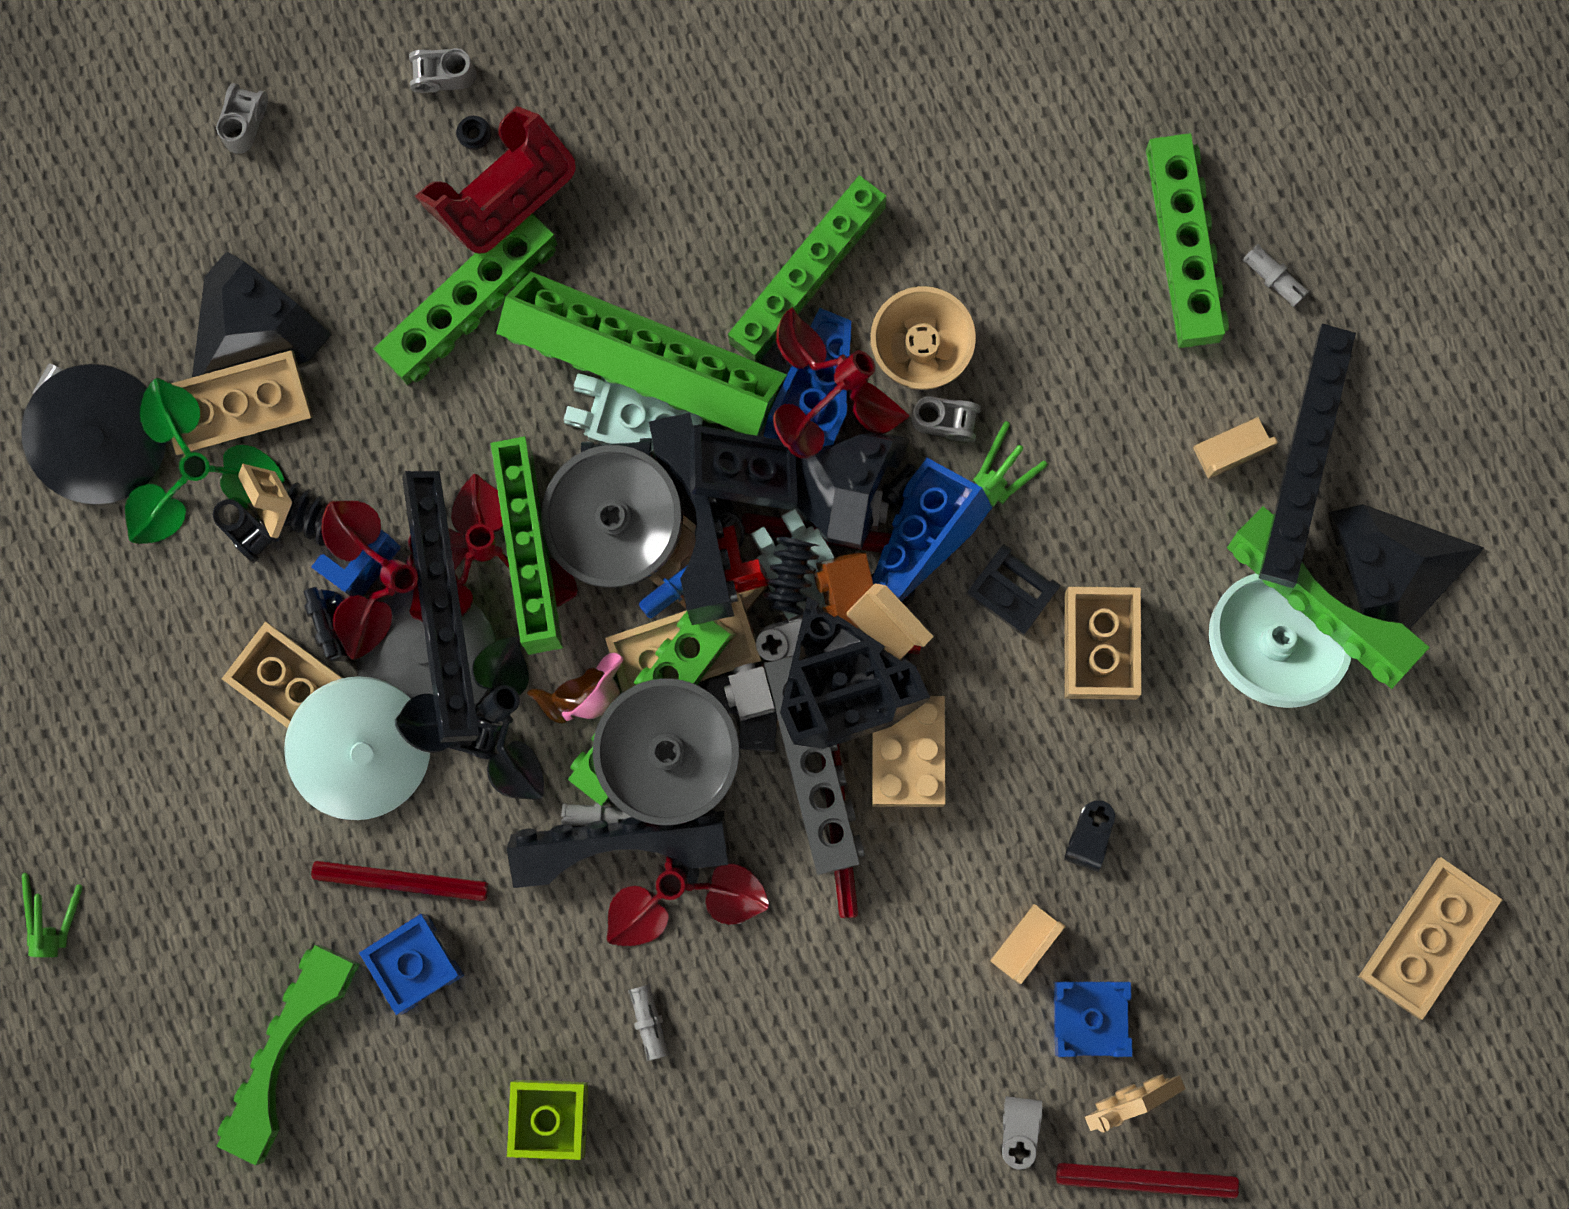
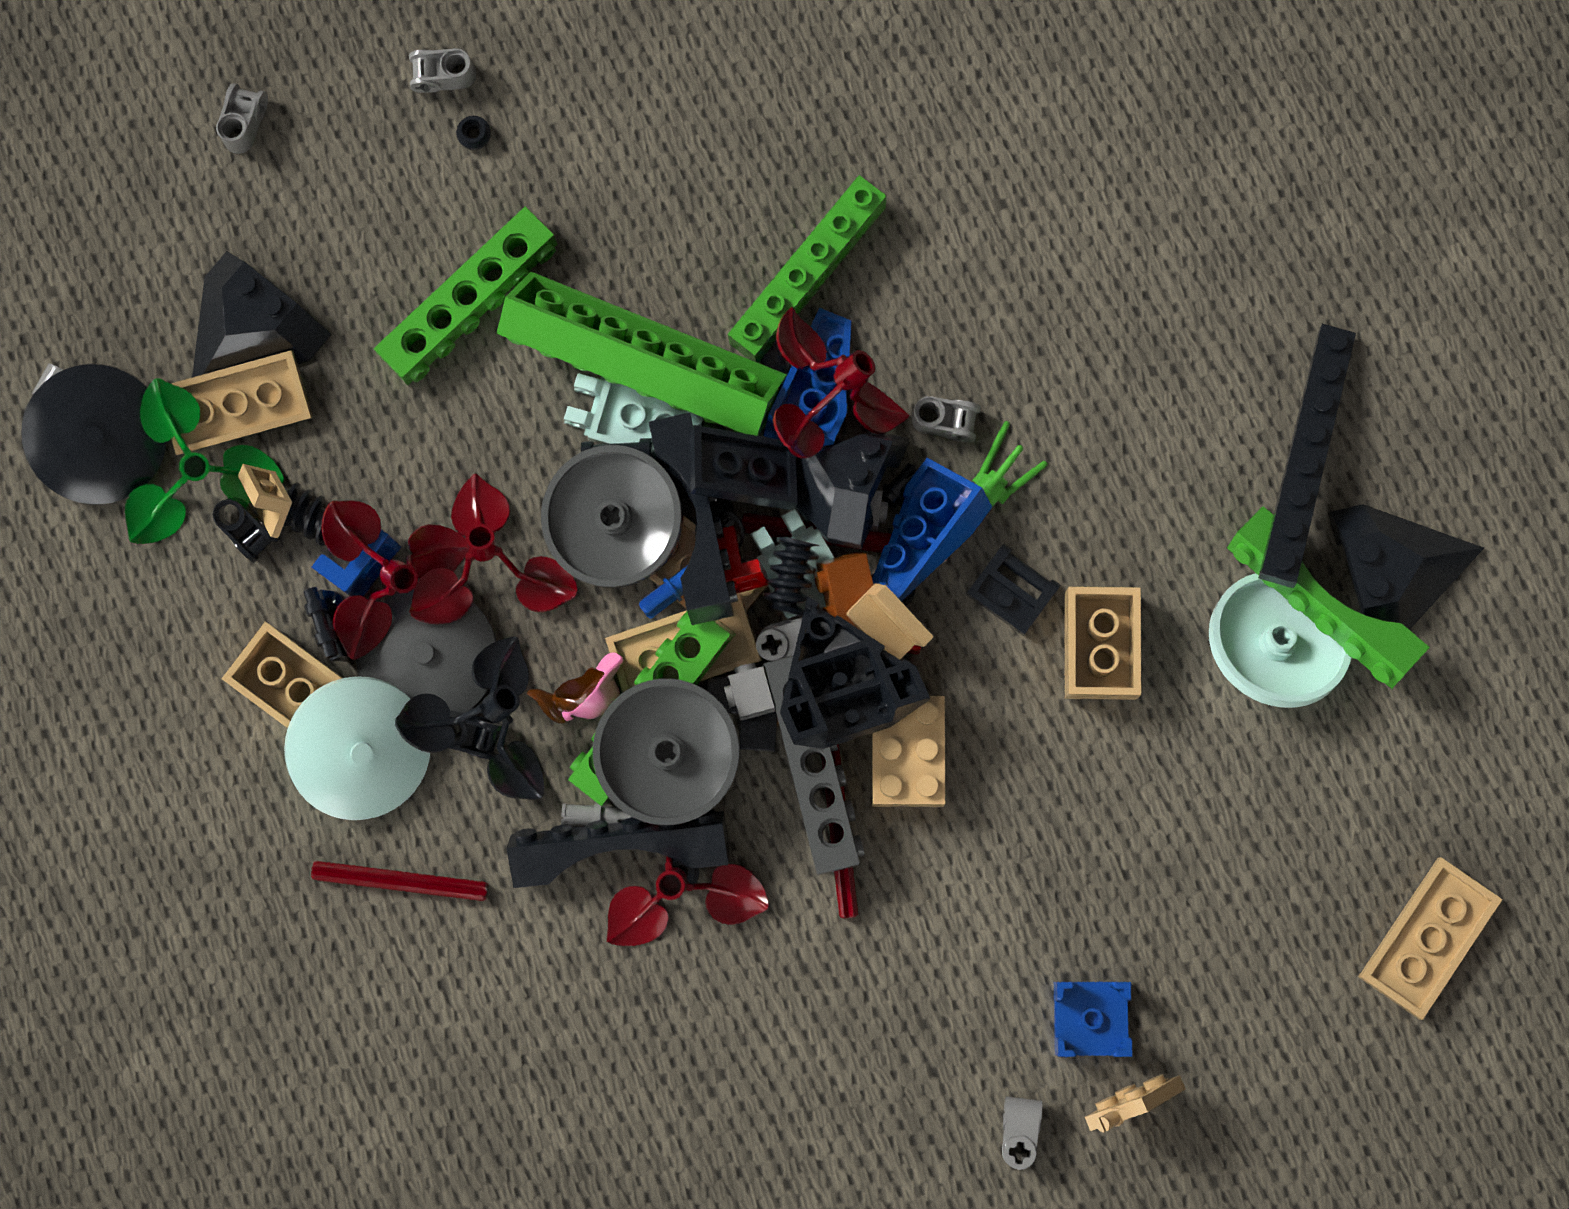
bright green plant [22,873,83,957] -> none
bright green arch [216,945,360,1166] -> none
blue panel [359,914,465,1015] -> none
black plate [402,471,479,742] -> none
dark red windscreen [415,106,576,254] -> none
bright green brick [491,436,563,655] -> none
lime brick [507,1080,589,1160] -> none
light grey pin [628,984,670,1061] -> none
tan piece [871,286,976,390] -> none
tan panel [990,904,1065,984] -> none
dark red axle [1056,1163,1239,1199] -> none
black piece [1064,800,1115,872] -> none
bright green brick [1146,133,1229,348] -> none
tan panel [1193,417,1278,479] -> none
light grey pin [1242,244,1309,308] -> none

